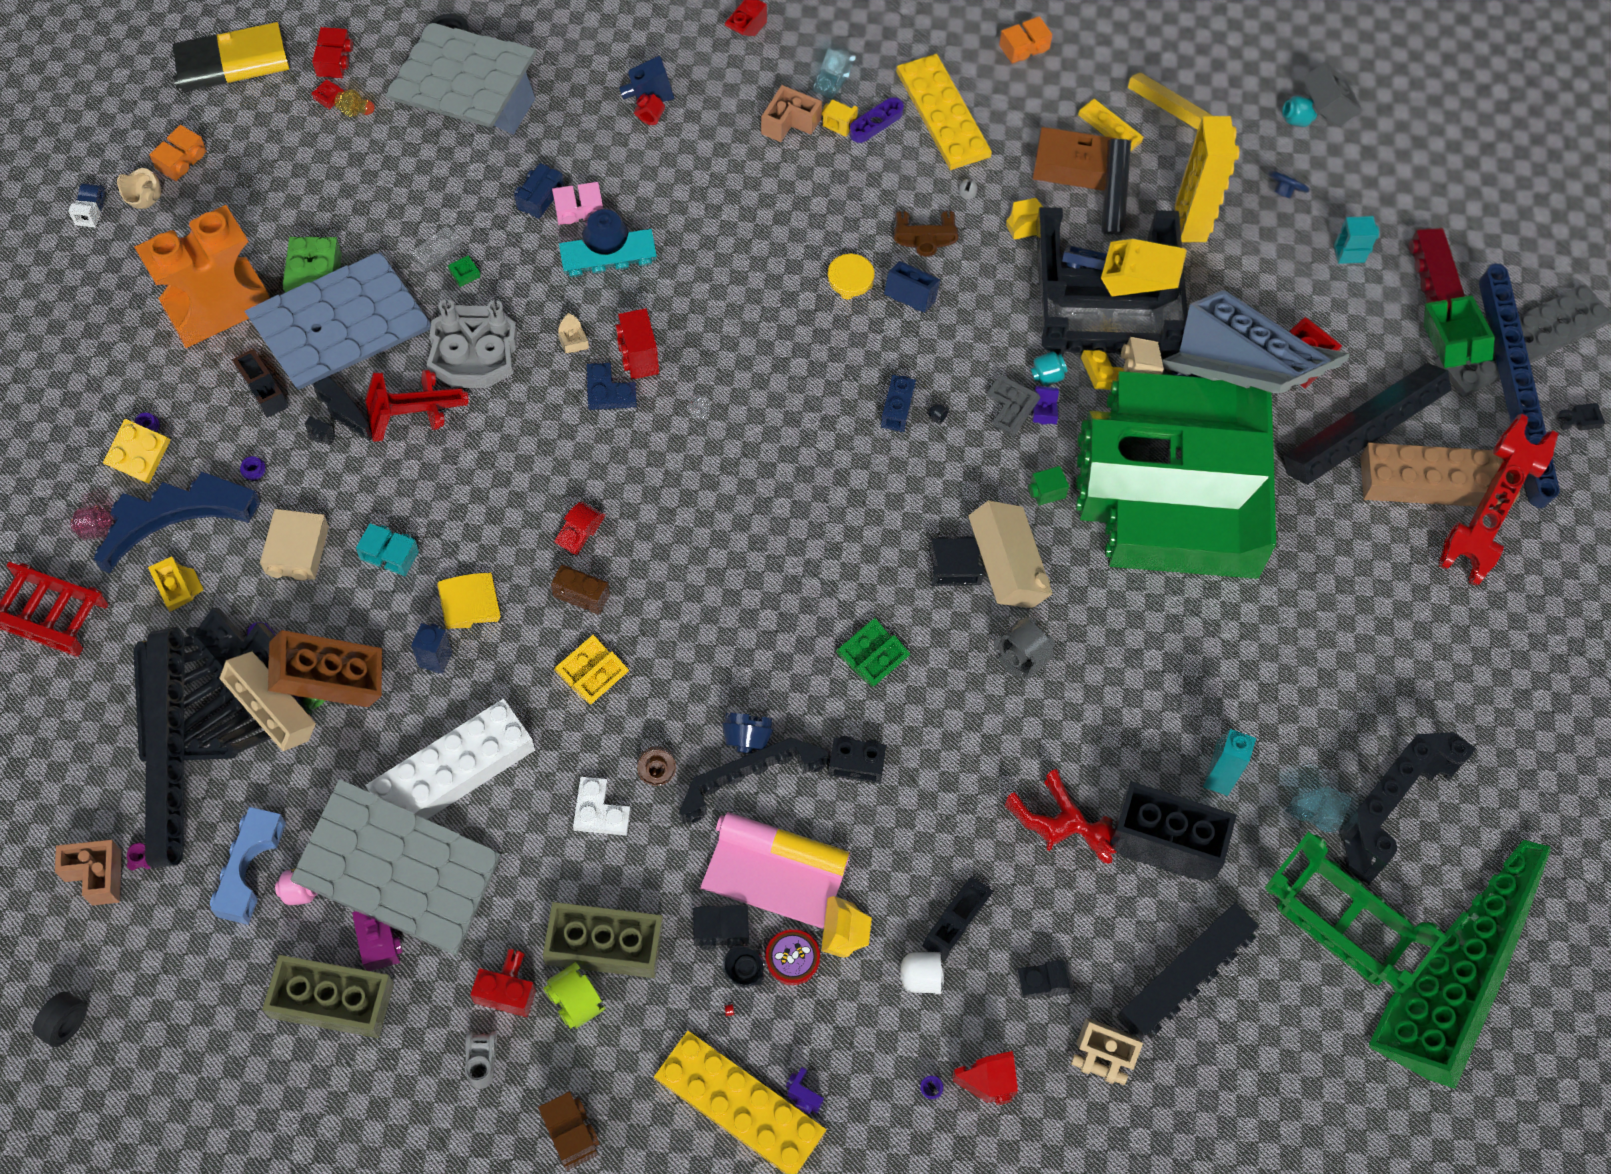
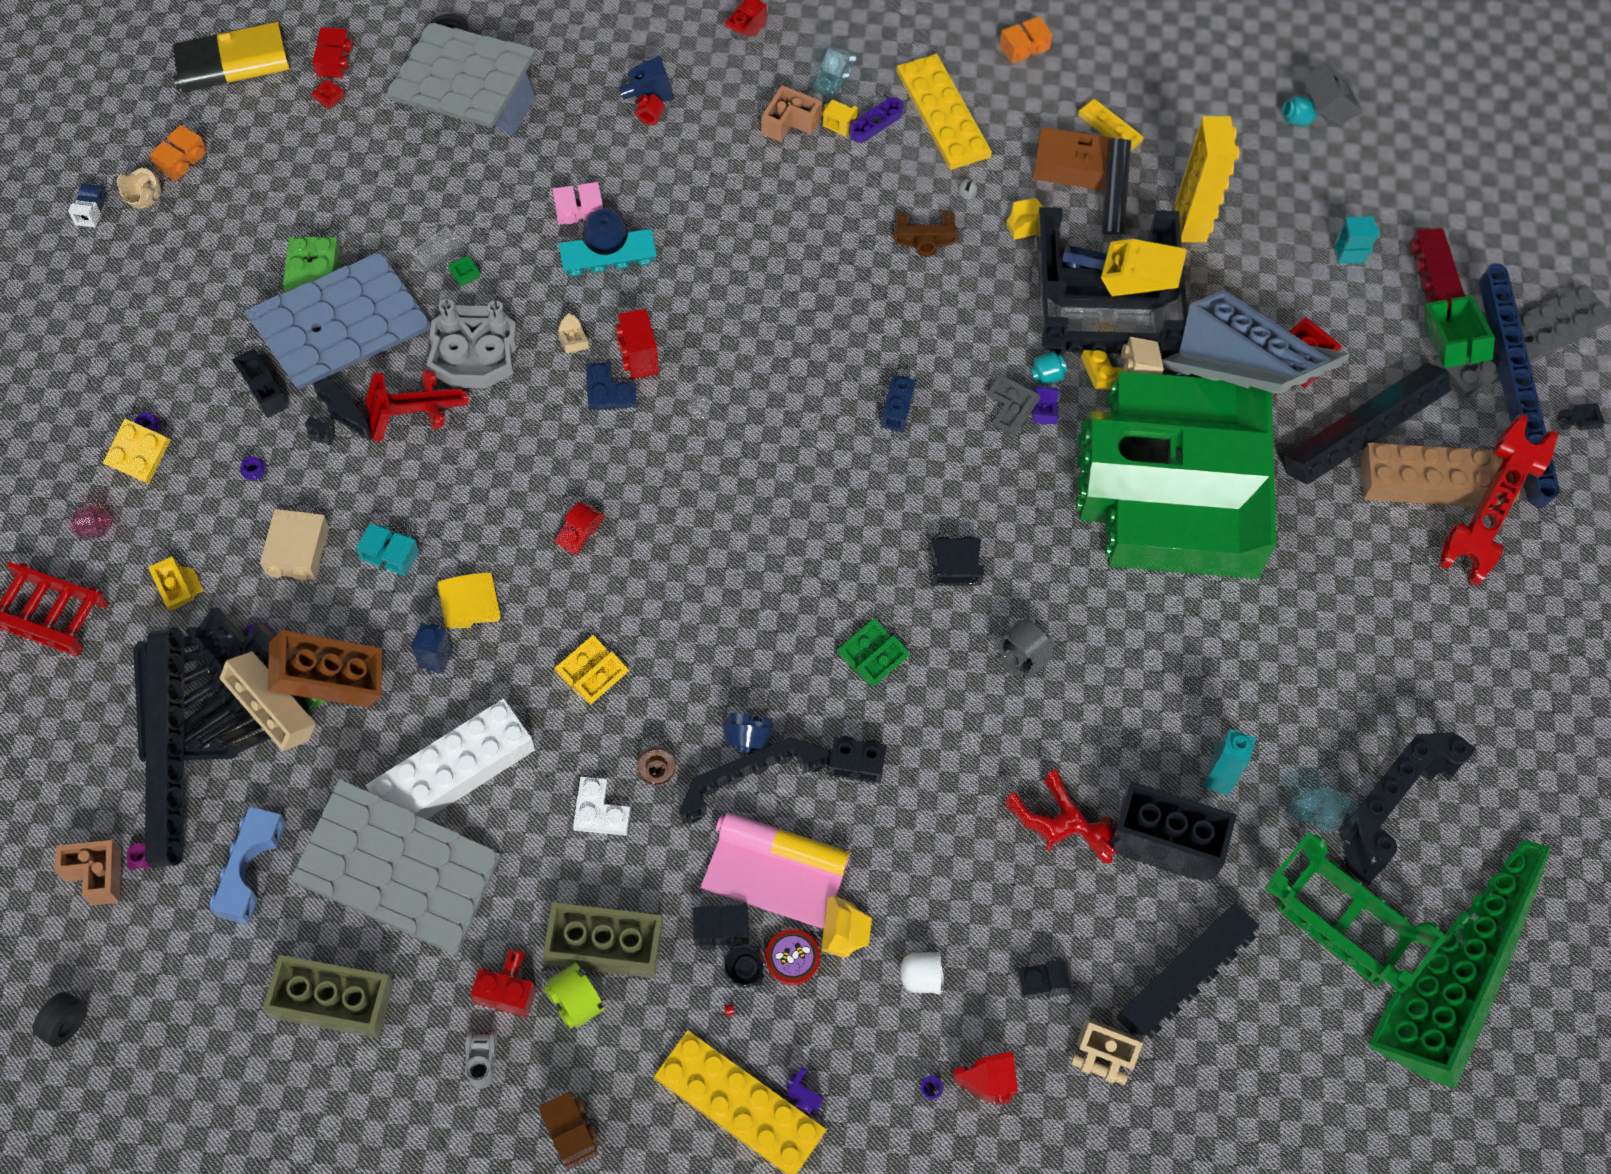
dark blue arch [93,471,261,573] -> none
orange brick [134,205,270,348] -> none
bright pink head [275,869,317,905] -> none
clear yellow animal [335,89,375,117] -> none
magenta brick [352,911,403,971] -> none
dark blue brick [514,163,564,219] -> none
reddish brown brick [551,564,610,615] -> none
yellow tile [828,254,875,300] -> none
dark blue brick [884,261,941,313] -> none
black slope [922,876,994,962] -> none
black hinge [929,403,949,425] -> none
tan brick [968,500,1053,608] -> none
green brick [1028,466,1069,506] -> none
yellow slope [1128,72,1213,130] -> none
dark blue piece [1267,170,1310,199] -> none

